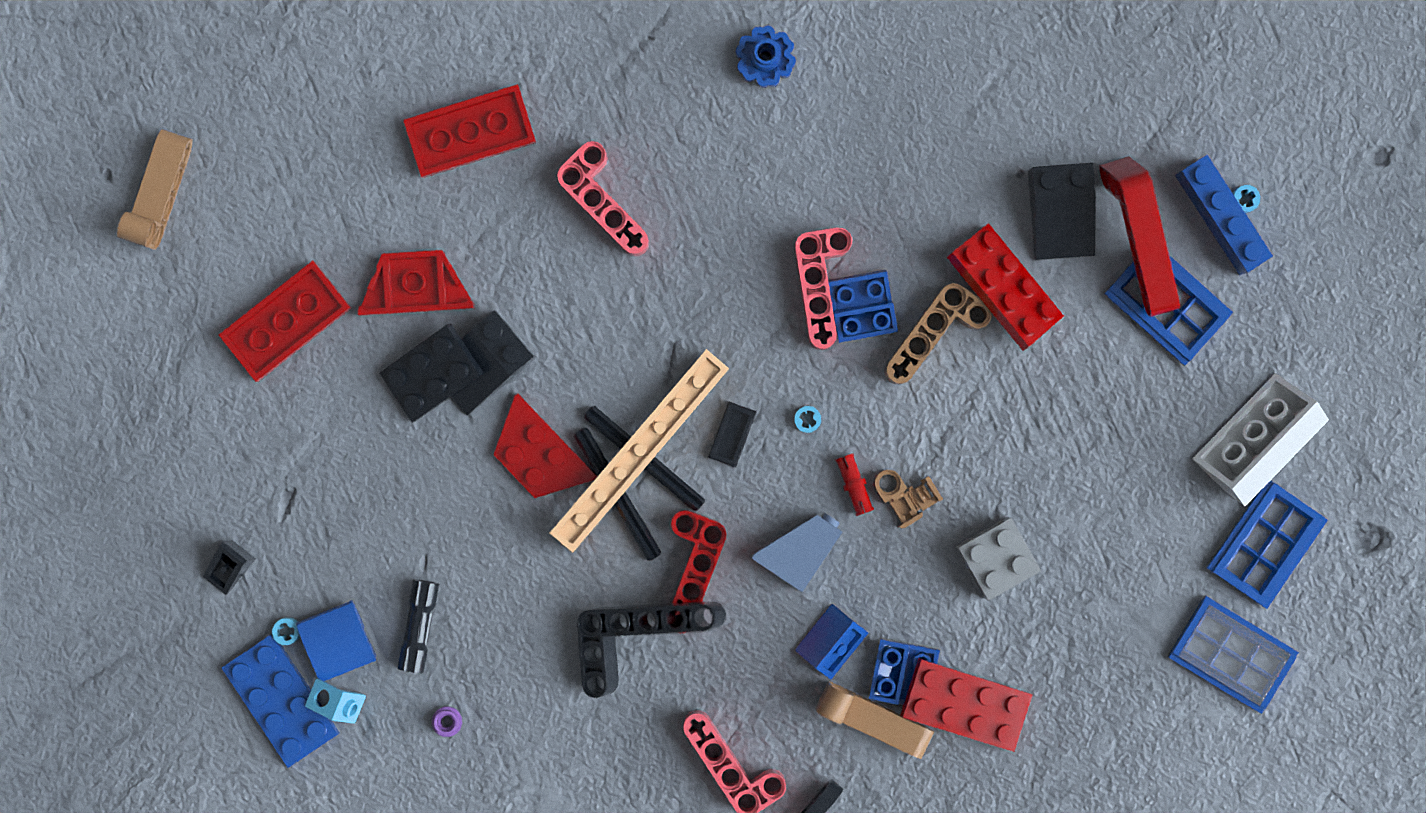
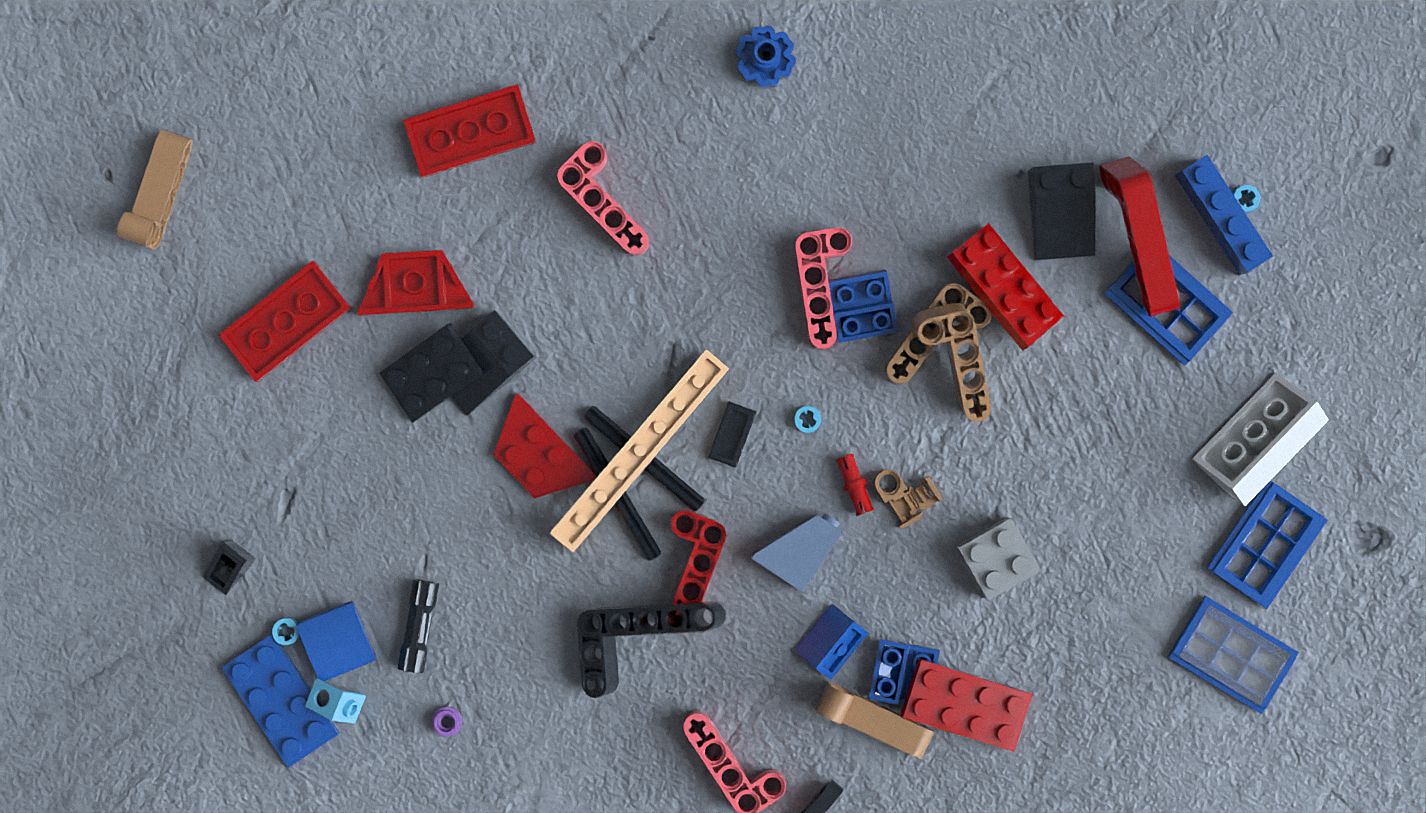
none -> medium nougat beam [912,303,991,422]

